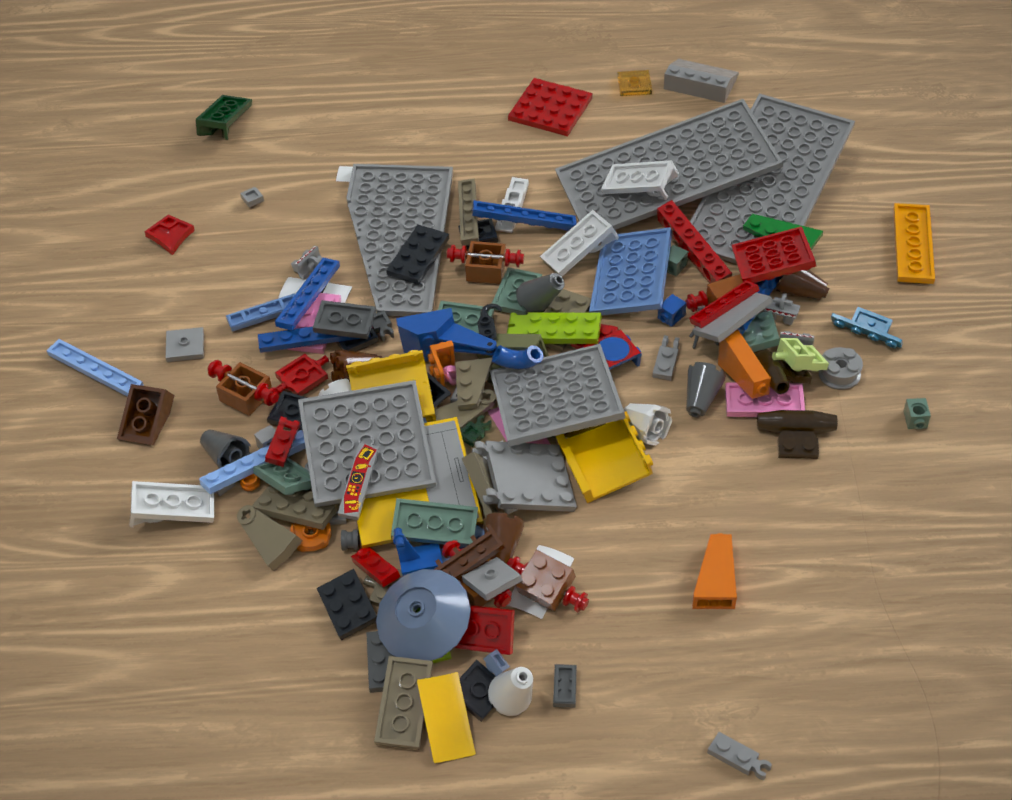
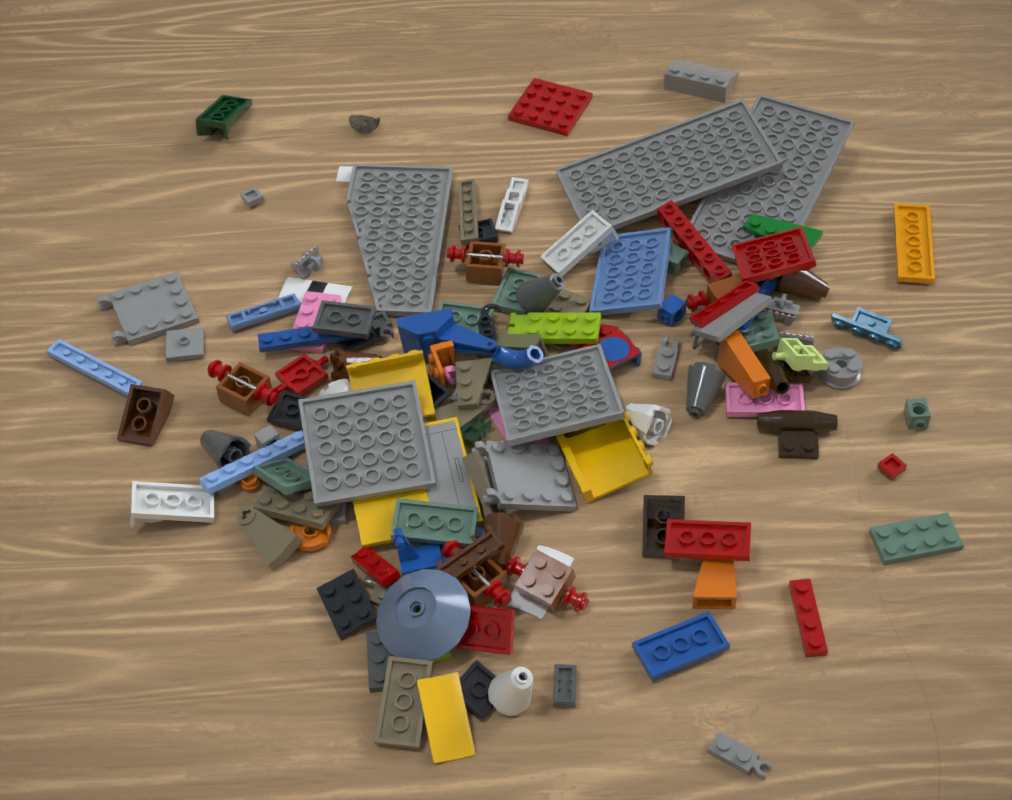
red plate [144,214,195,255] -> none
red plate [265,416,300,467] -> none
blue plate [275,257,340,331] -> none
tile [338,442,379,520] -> none
dark grey wheel [341,529,359,551] -> none
black plate [386,224,450,285] -> none
light grey plate [462,557,522,601] -> none
blue plate [472,200,576,231] -> none
sand blue plate [483,649,510,676] -> none
white plate [601,160,679,200] -> none
clear yellow plate [617,70,652,96] -> none
none -> light grey plate [97,272,199,346]
none -> clear smoke hat [349,115,380,134]
none -> blue plate [632,611,730,681]
none -> dark brown slope [642,495,685,557]
none -> red plate [664,519,751,561]
none -> red plate [789,579,828,658]
none -> sand green plate [869,512,964,565]
none -> red plate [877,453,907,480]

